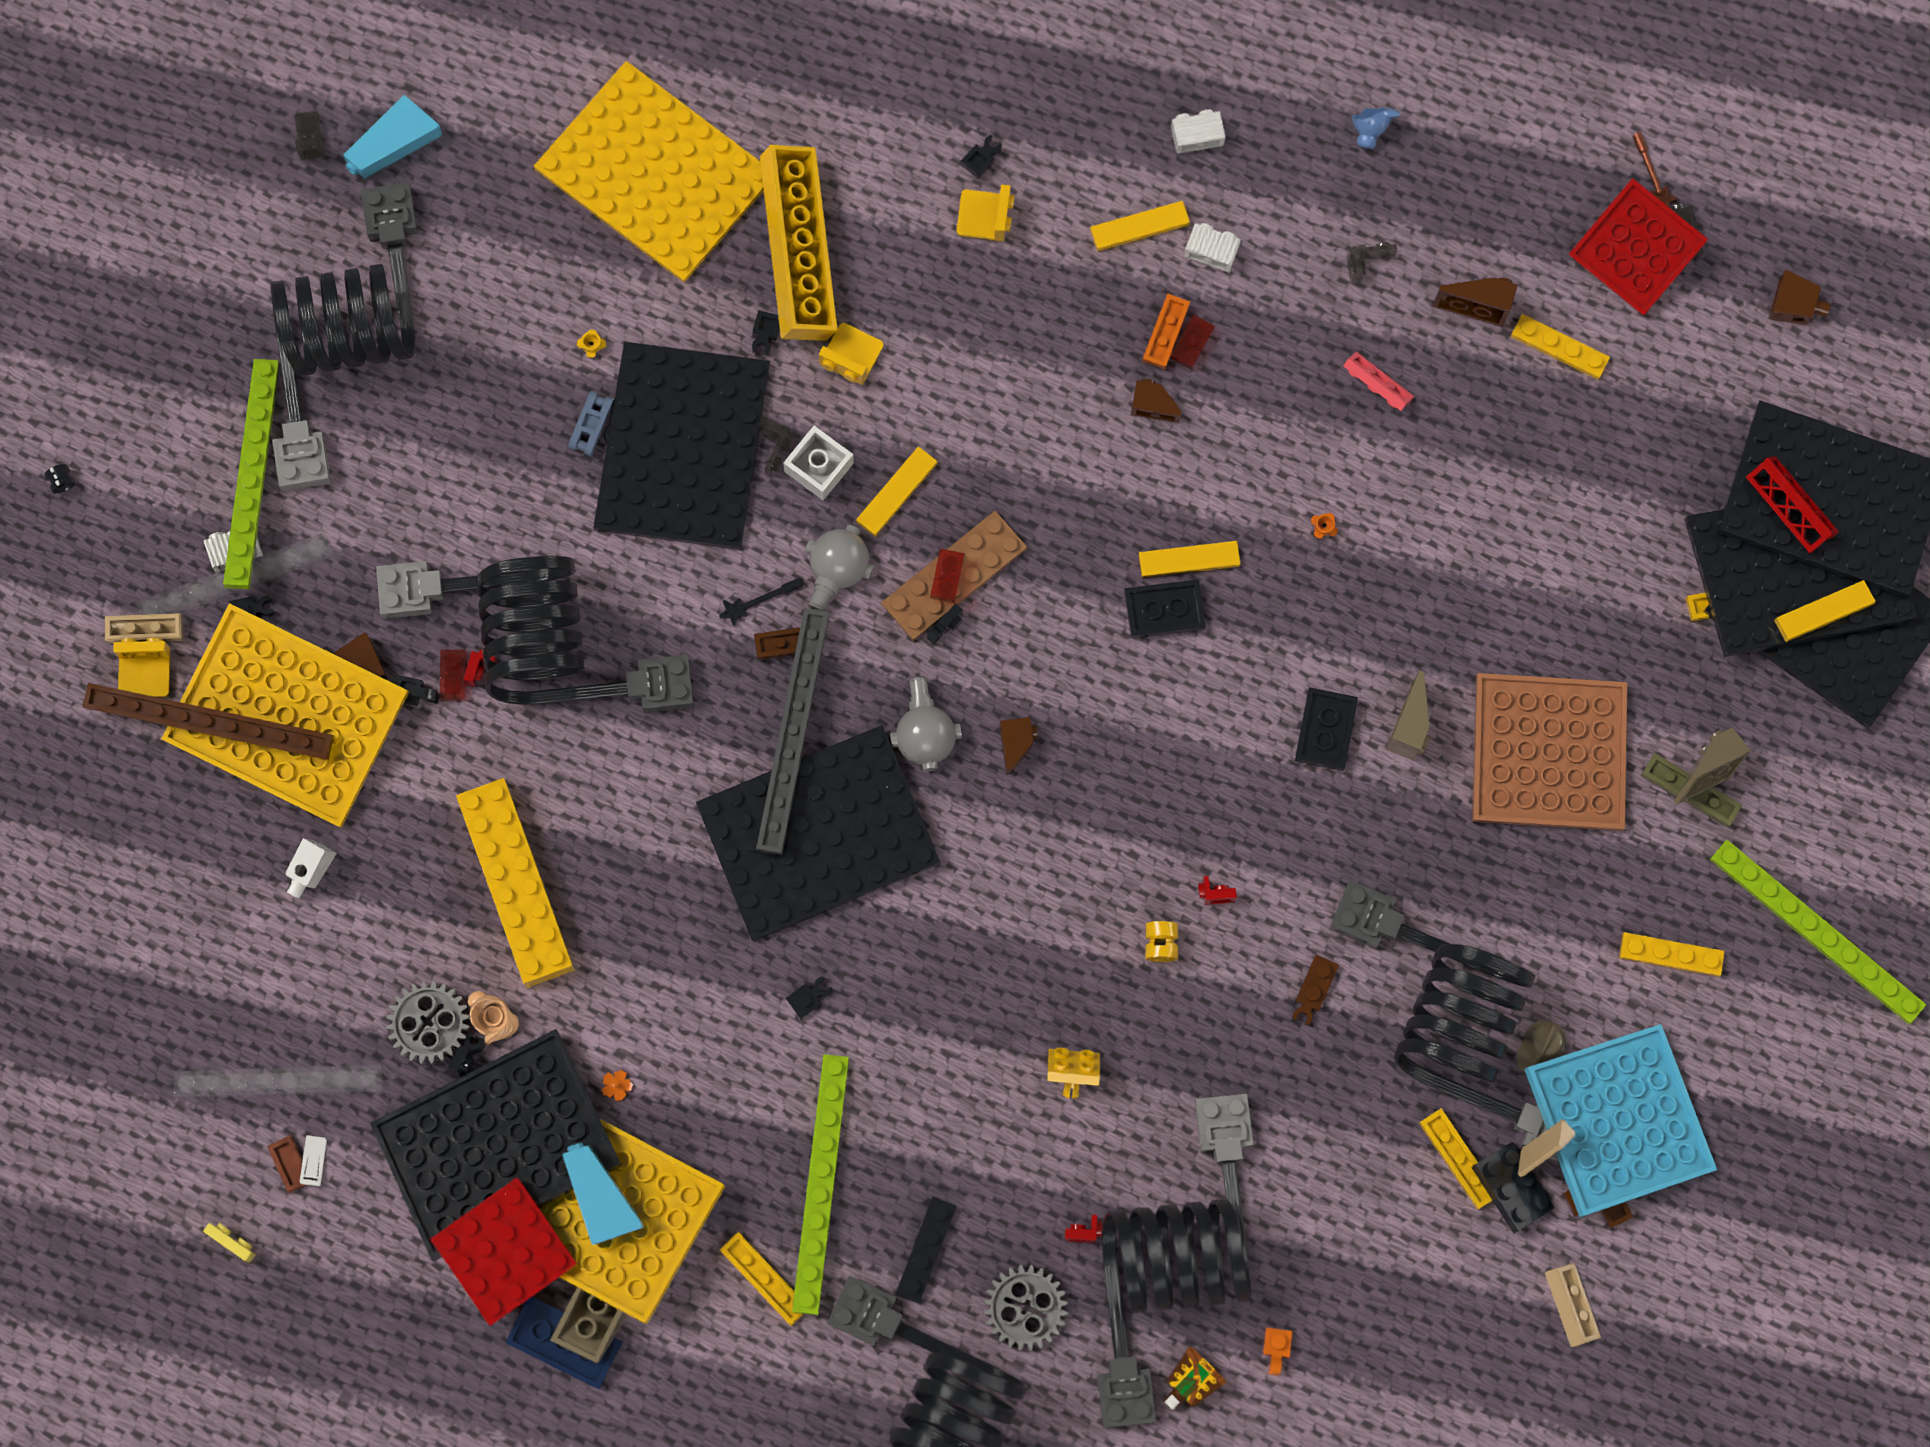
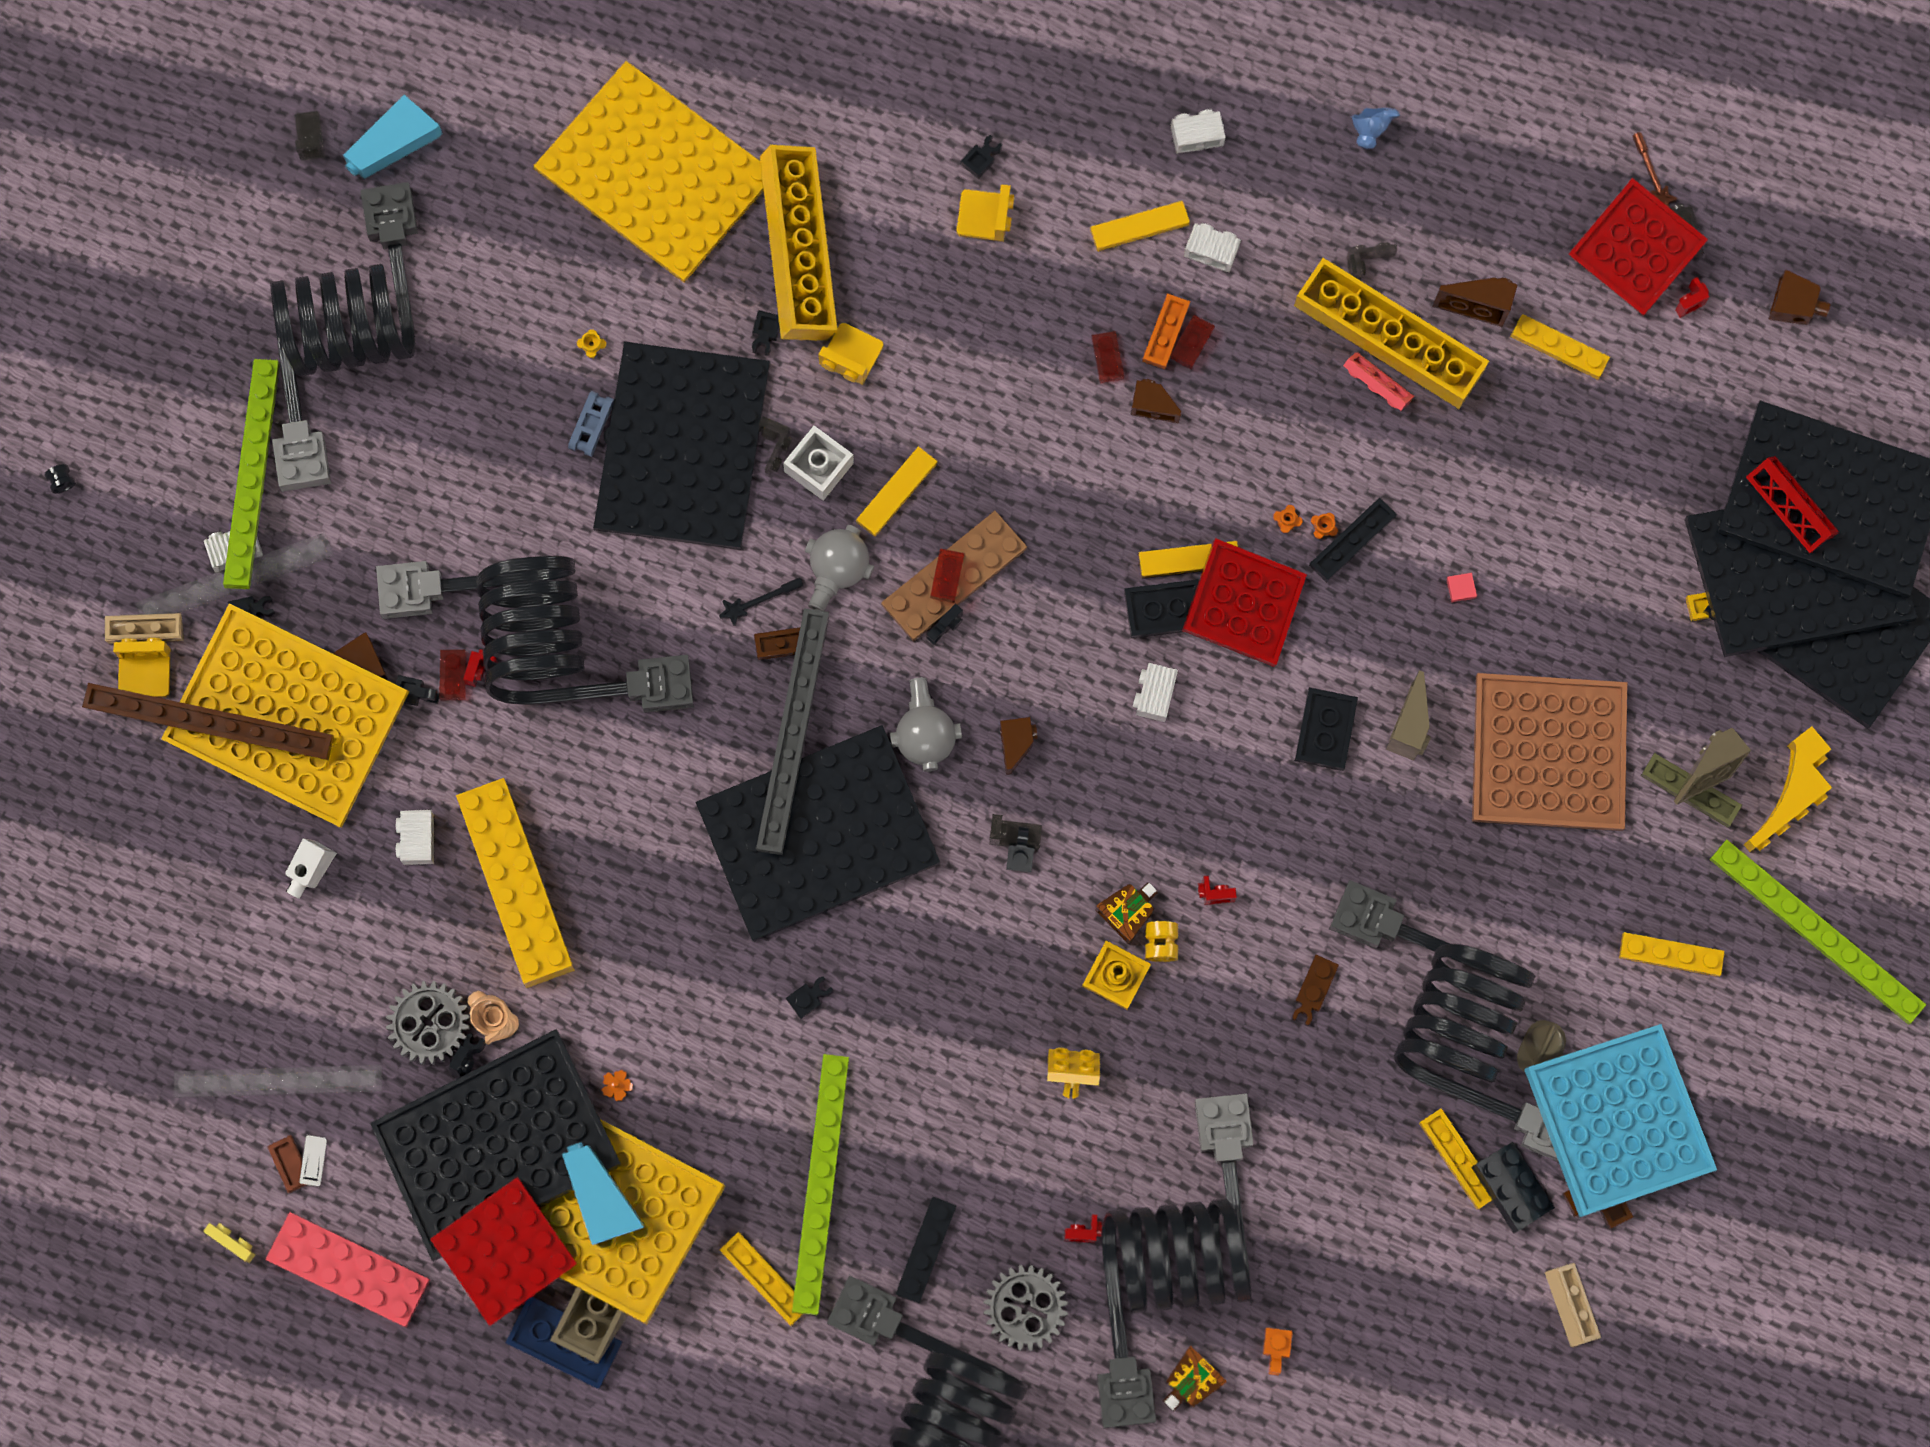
tan slope [1518,1120,1575,1177] -> none
yellow tile [1774,580,1876,642] -> none
none -> coral plate [265,1212,430,1328]
none -> white brick [396,810,434,865]
none -> clear smoke bracket [989,814,1042,850]
none -> black plate [1006,826,1034,872]
none -> yellow plate [1082,941,1151,1010]
none -> clear red plate [1091,331,1124,383]
none -> torso [1095,882,1158,945]
none -> white brick [1133,663,1178,722]
none -> red plate [1182,538,1307,667]
none -> orange plate [1273,505,1303,533]
none -> yellow brick [1294,258,1489,409]
none -> black plate [1309,497,1397,583]
none -> coral tile [1446,573,1477,603]
none -> red bracket [1675,277,1710,318]
none -> yellow arch [1744,726,1832,852]

